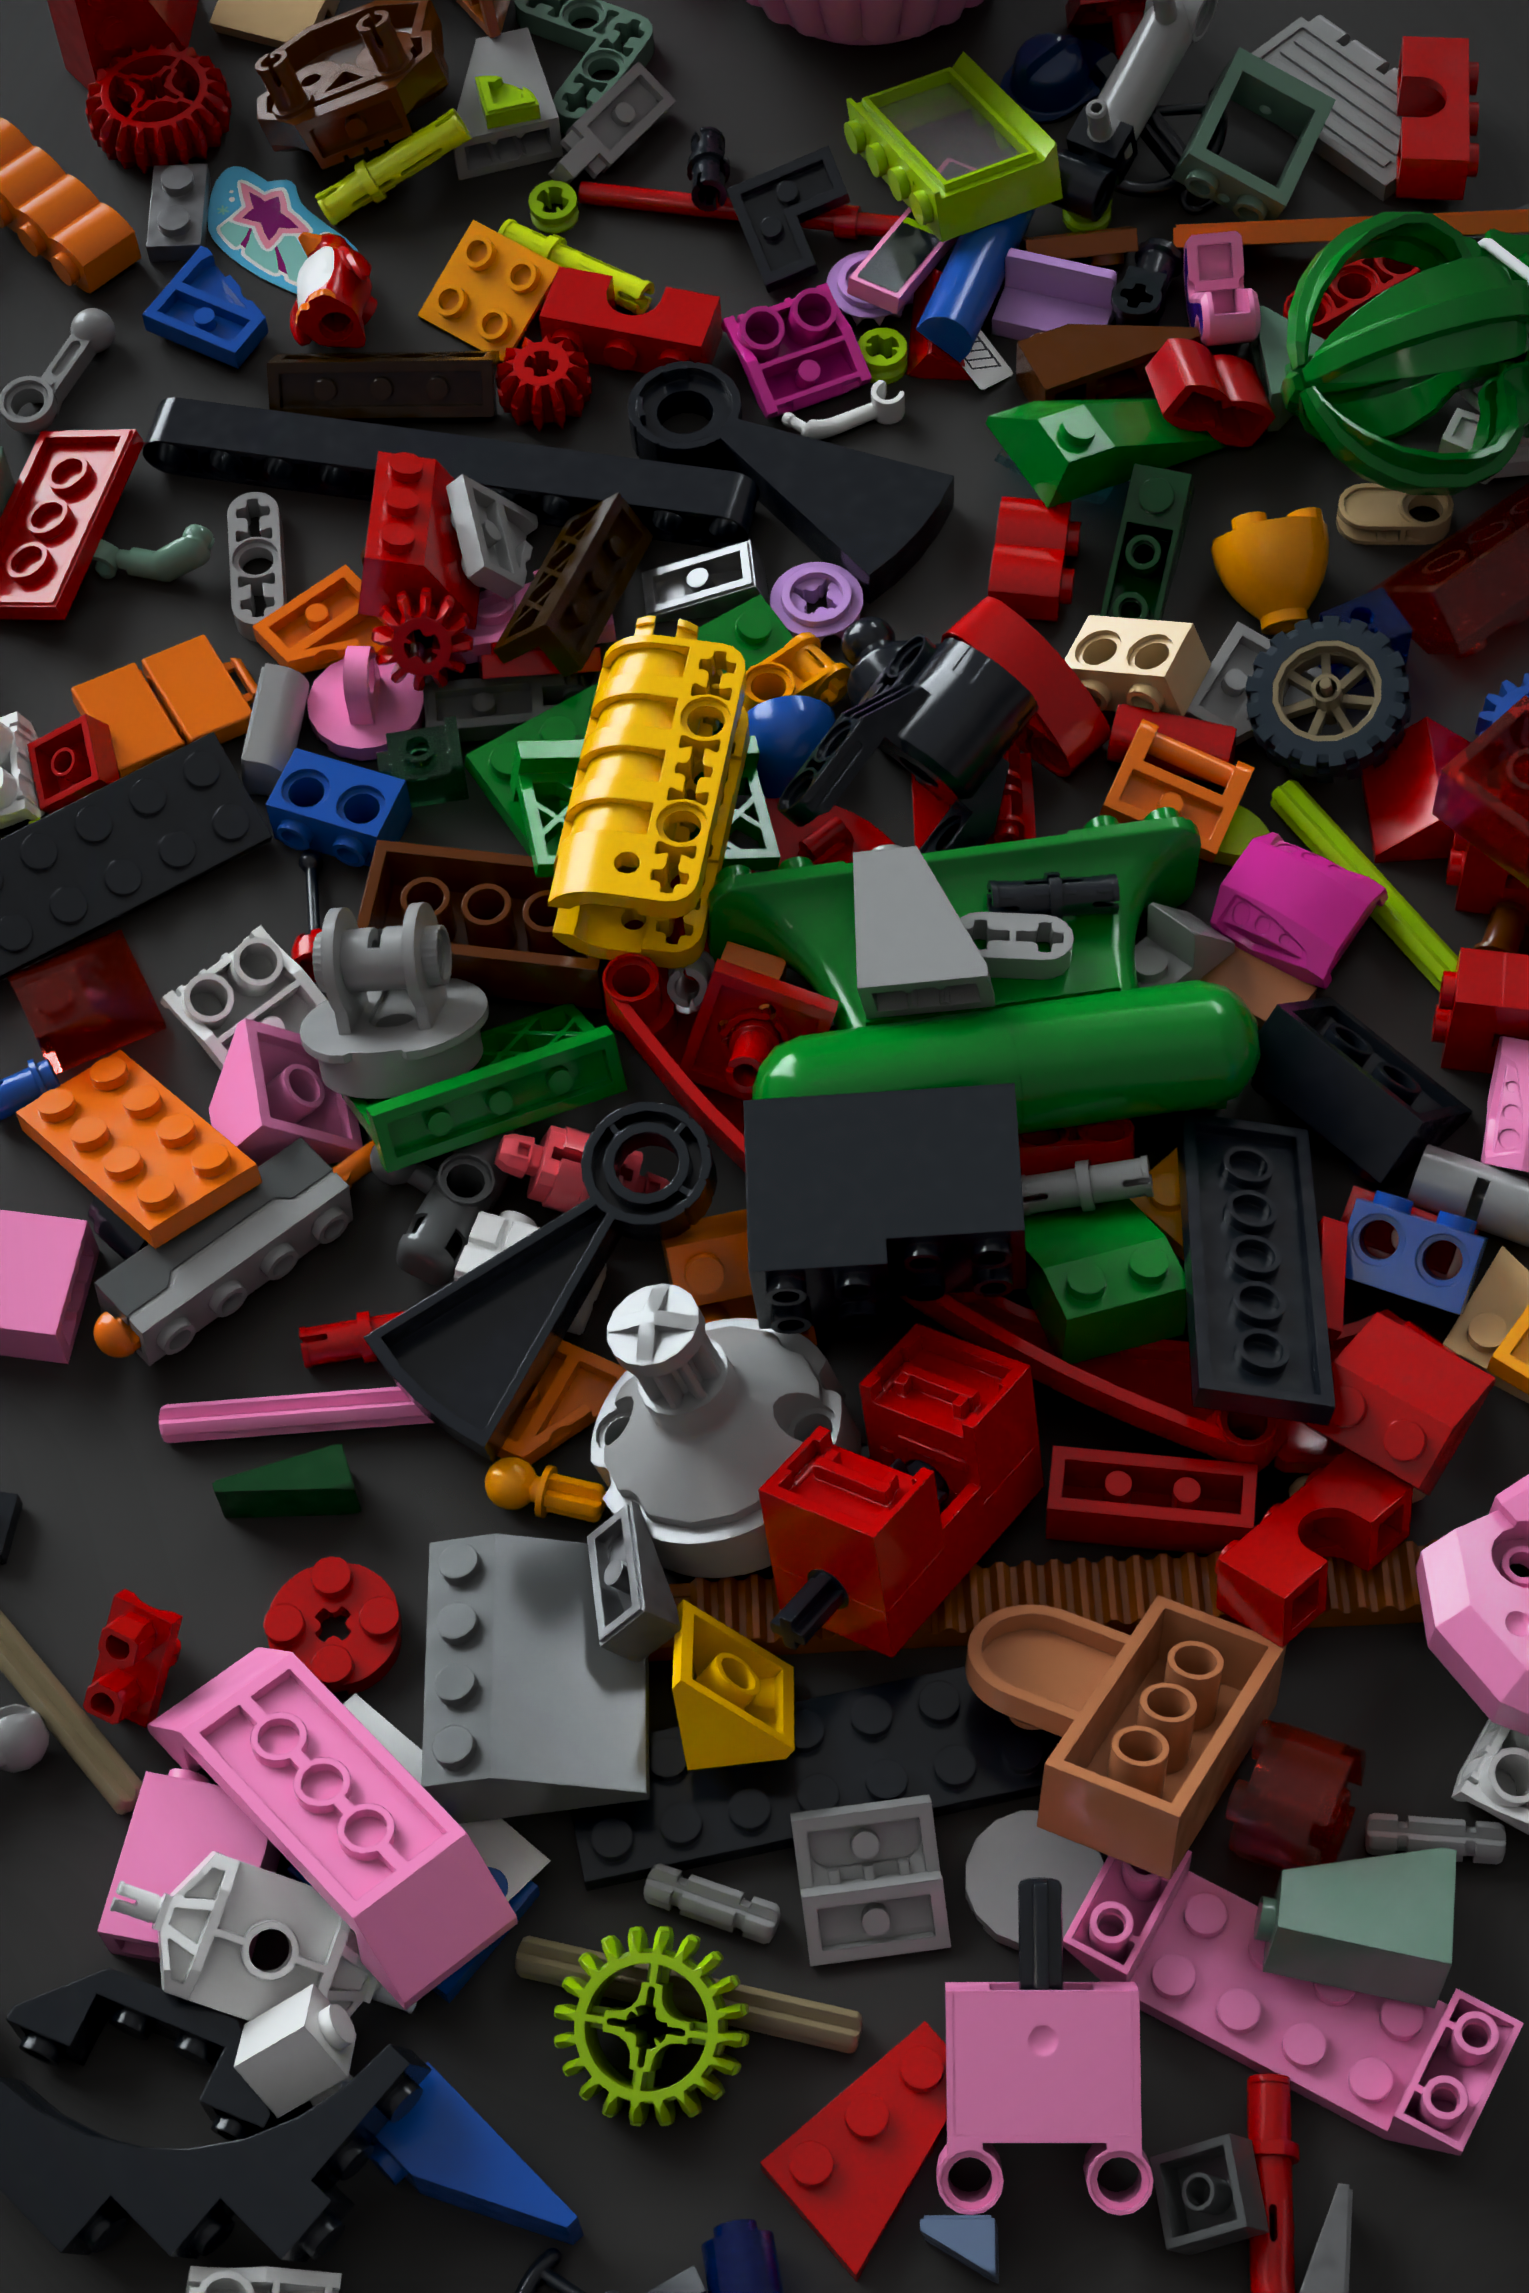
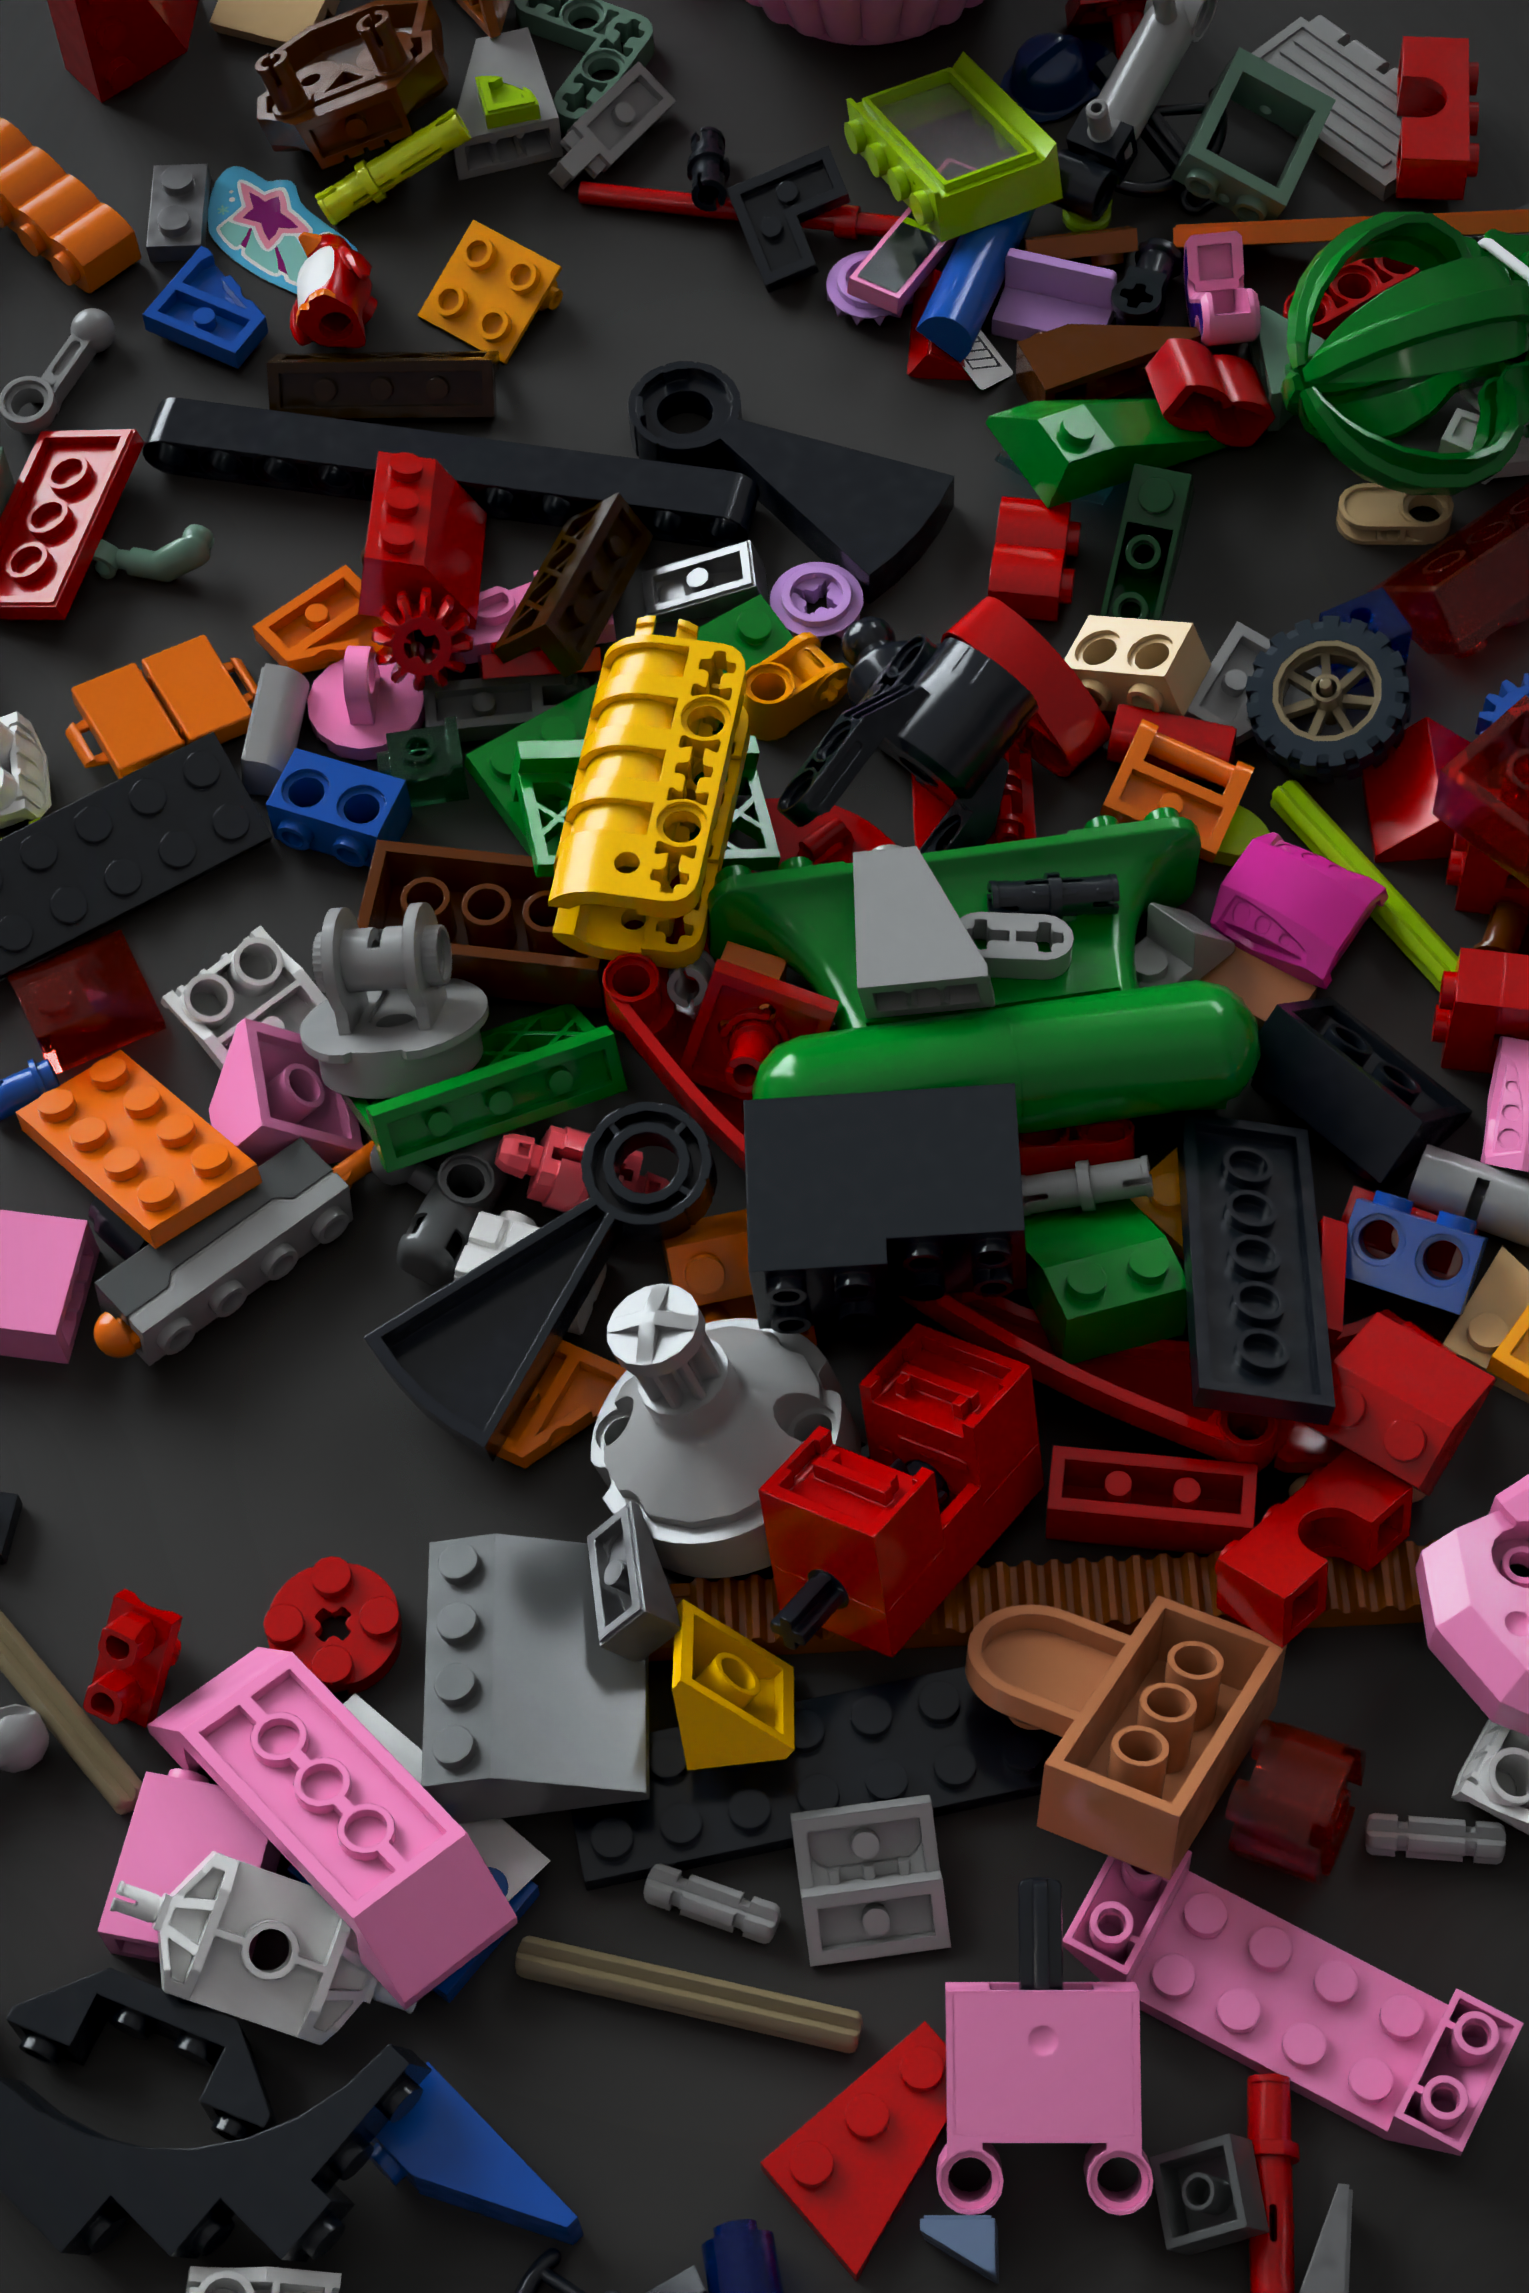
red piece [27,714,120,814] -> none
red gear [85,42,232,174] -> none
bright pink axle [159,1386,434,1443] -> none
dark green slope [212,1444,362,1518] -> none
light grey beam [227,492,287,642] -> none
white brick [234,1983,357,2118] -> none
hinge [291,850,323,982] -> none
red pin [299,1310,405,1369] -> none
light grey wing [446,474,538,599] -> none
light orange axle [485,1457,606,1523] -> none
red gear [495,333,592,432] -> none
neon yellow pin [498,219,655,315] -> none
lime bush [528,180,579,234] -> none
red arch [539,266,723,374] -> none
lime gear [554,1926,749,2126] -> none
dark pink slope [721,283,872,419] -> none
blue helmet [747,695,836,798] -> none
white piece [781,380,905,440] -> none
lime bush [858,327,907,384] -> none
light grey tile [965,1810,1104,1951] -> none
light orange piece [1210,507,1329,635] -> none
sand green slope [1254,1847,1457,2008] -> none

